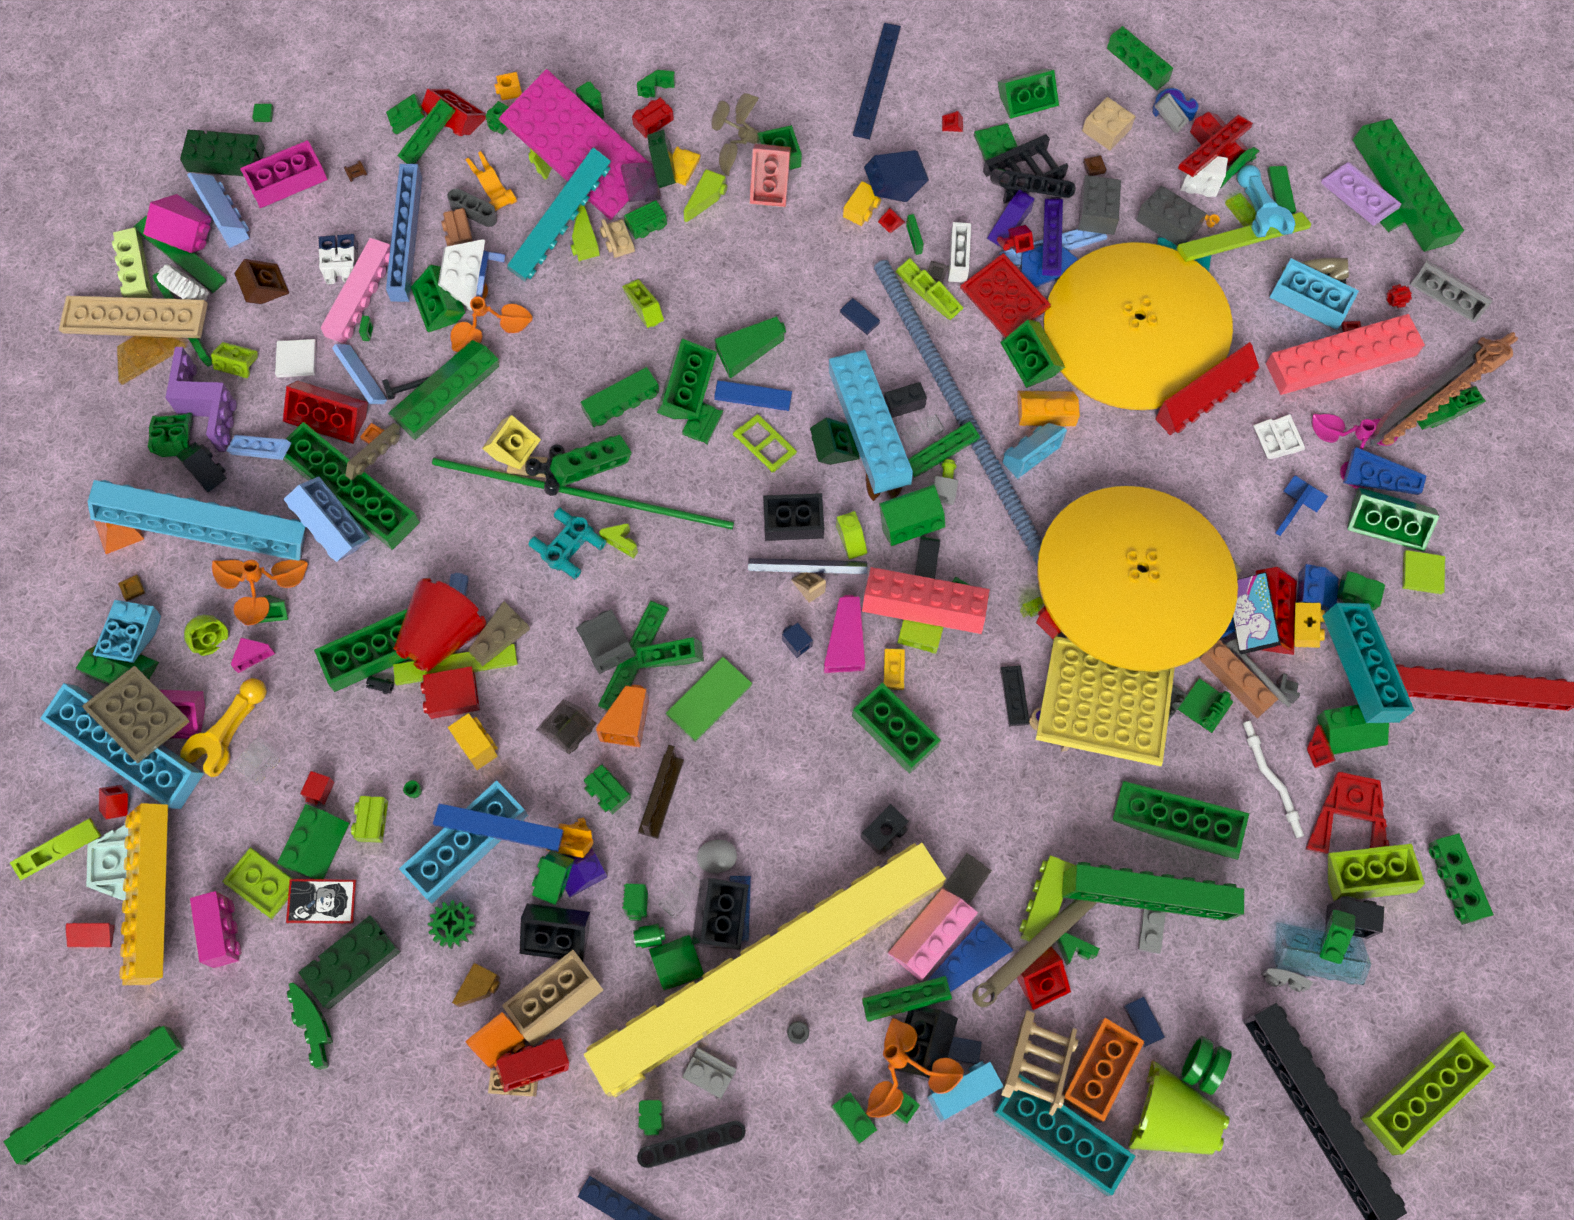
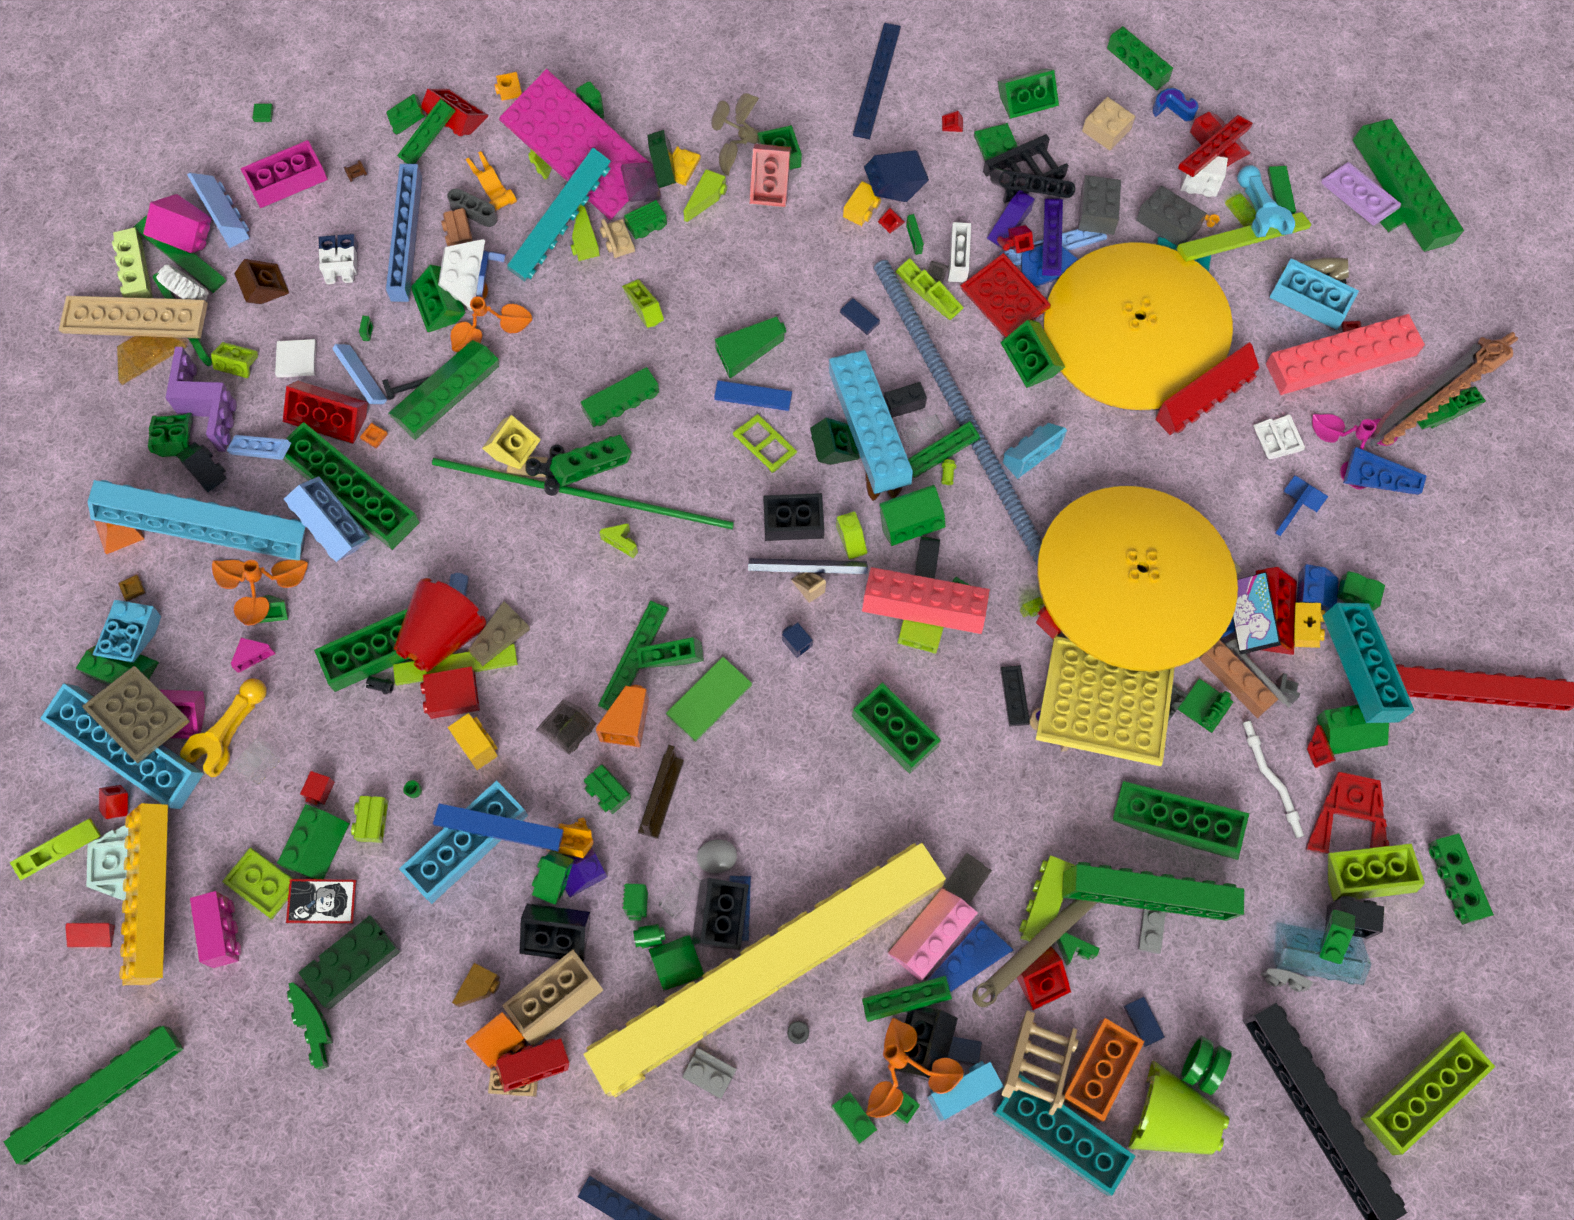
dark green piece [180,129,265,176] -> none
lime cylinder [184,614,228,656] -> none
bright pink brick [321,238,391,344] -> none
dark tan plate [345,423,400,480] -> none
green gear [427,900,476,949] -> none
green brick [485,101,509,135] -> none
teal piece [528,507,607,580] -> none
dark grey panel [576,609,636,674] -> none
red brick [632,97,674,138] -> none
green slope [637,70,676,98] -> none
black beam [637,1121,746,1168] -> none
green brick [638,1100,664,1136] -> none
green slope [657,338,717,419] -> none
green plate [682,403,723,445] -> none
dark pink slope [824,595,865,673] -> none
black brick [861,804,909,855] -> none
yellow plate [883,649,905,690] -> none
light grey brick [929,476,958,505] -> none
light orange slope [1017,391,1080,426] -> none
reddish brown plate [1083,155,1107,176] -> none
light grey tile [1155,93,1189,133] -> none
green piece [1220,147,1260,188] -> none
green slope [1347,487,1440,552] -> none
red gear [1386,284,1412,309] -> none
lime tile [1402,550,1445,595] -> none
light grey slope [1410,260,1493,323] -> none

